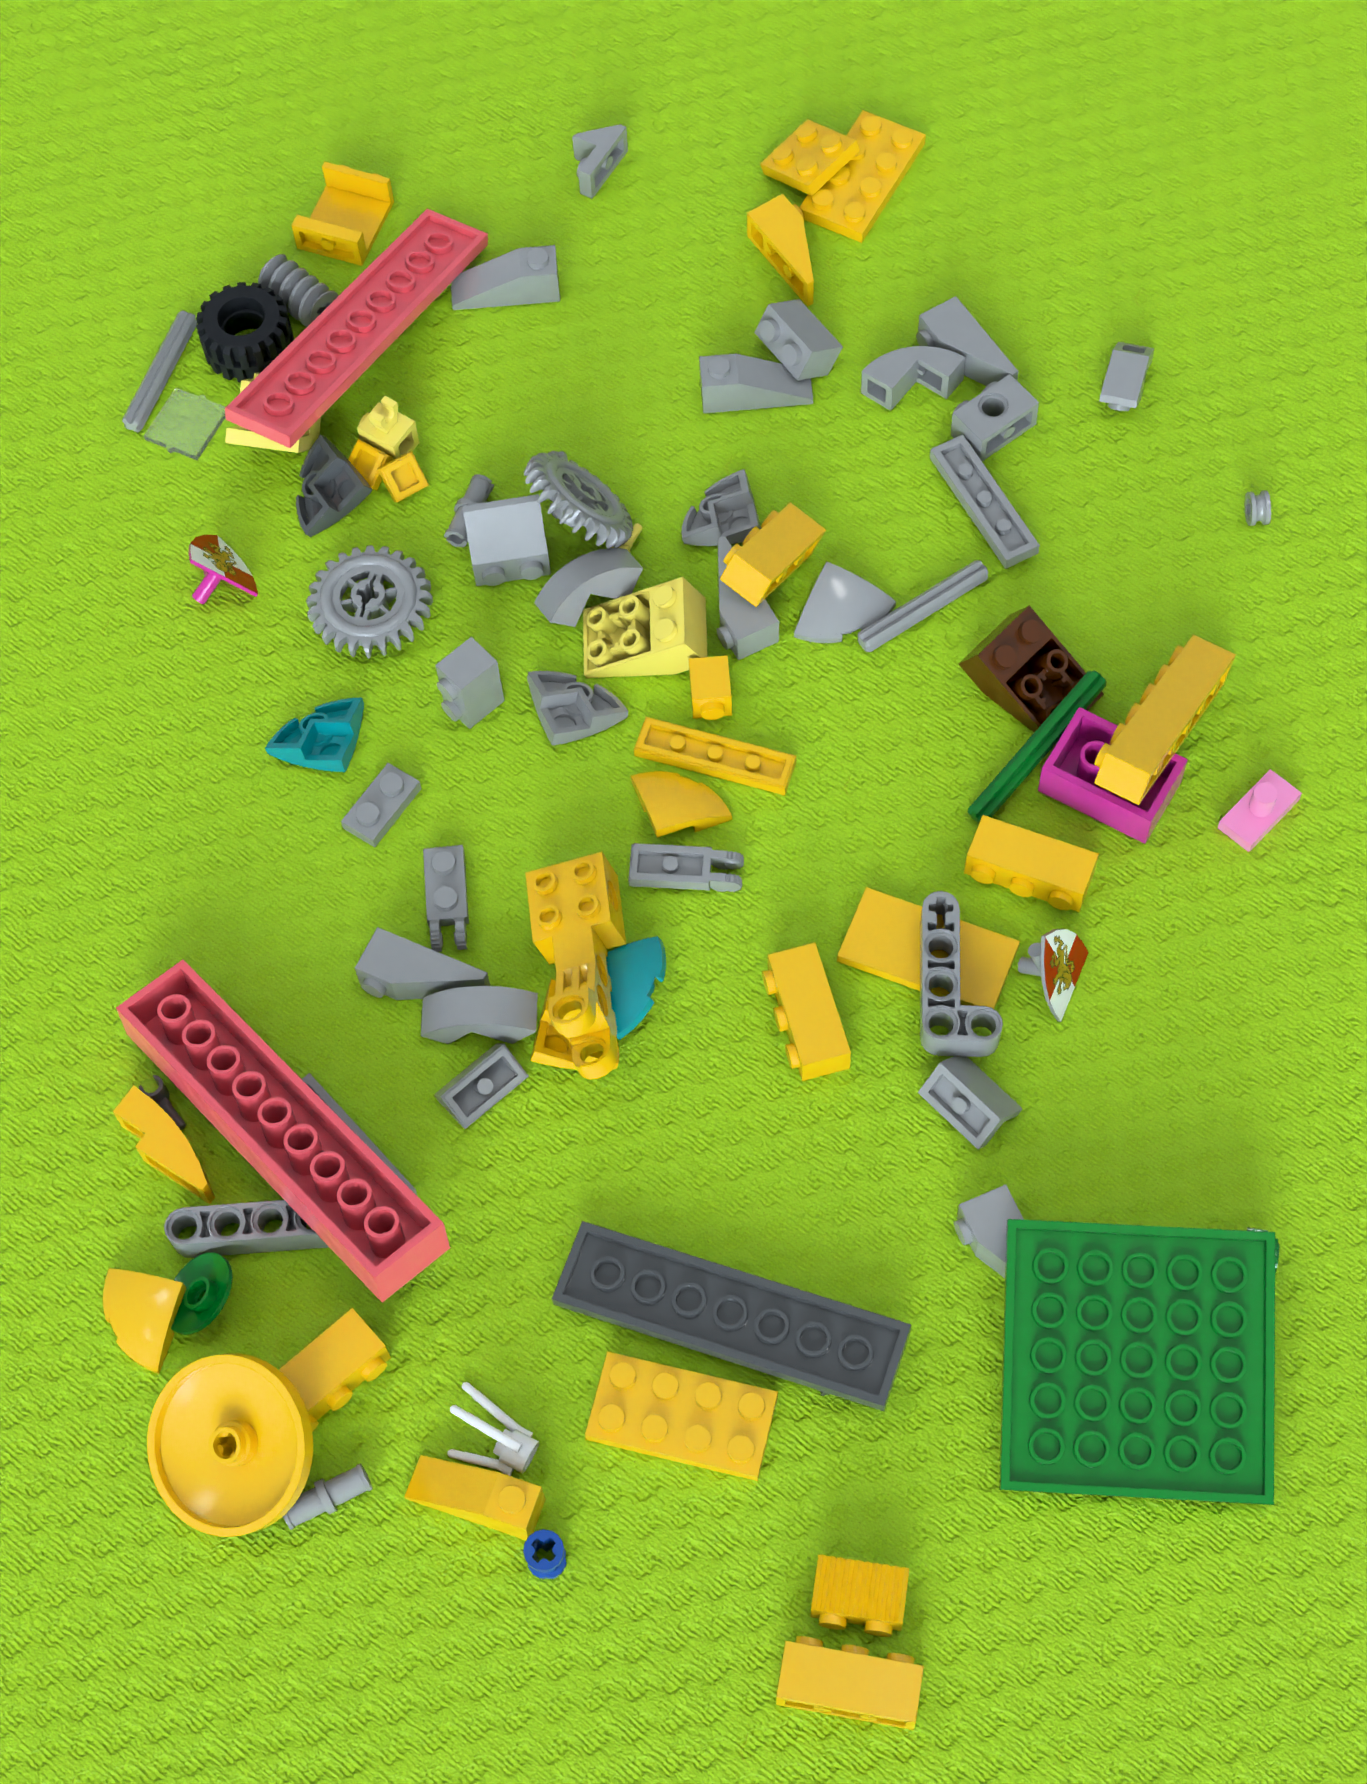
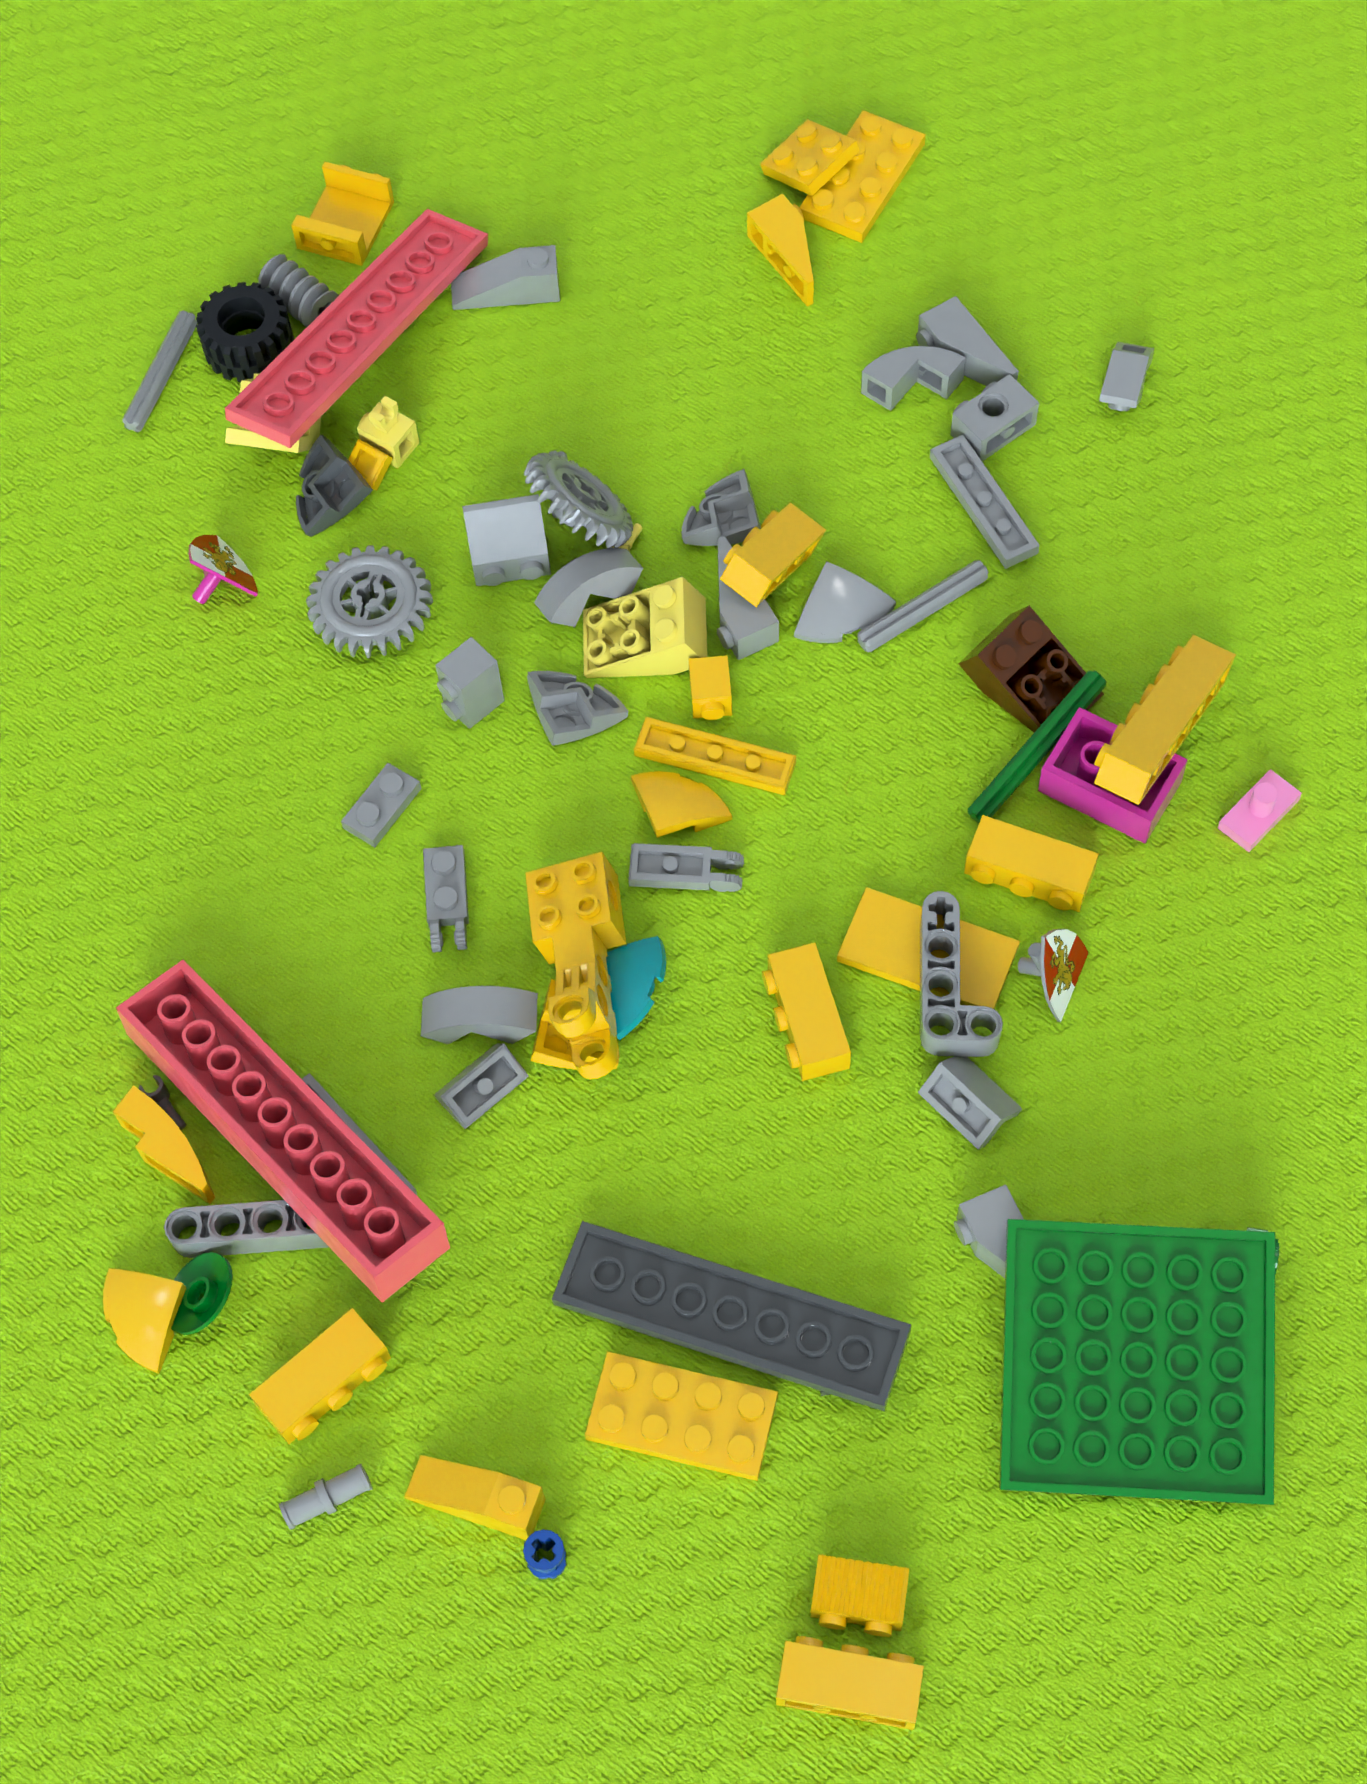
clear piece [144,388,226,460] -> none
yellow dish [147,1353,313,1537] -> none
teal brick [265,697,364,772] -> none
light grey slope [355,927,490,1000] -> none
yellow tile [377,451,429,503] -> none
light grey pin [444,474,494,547] -> none
white plant [447,1382,539,1476] -> none
light grey slope [572,124,628,199] -> none
light grey slope [699,353,813,413] -> none
light grey brick [754,299,843,381] -> none
light grey bush [1244,490,1271,526] -> none

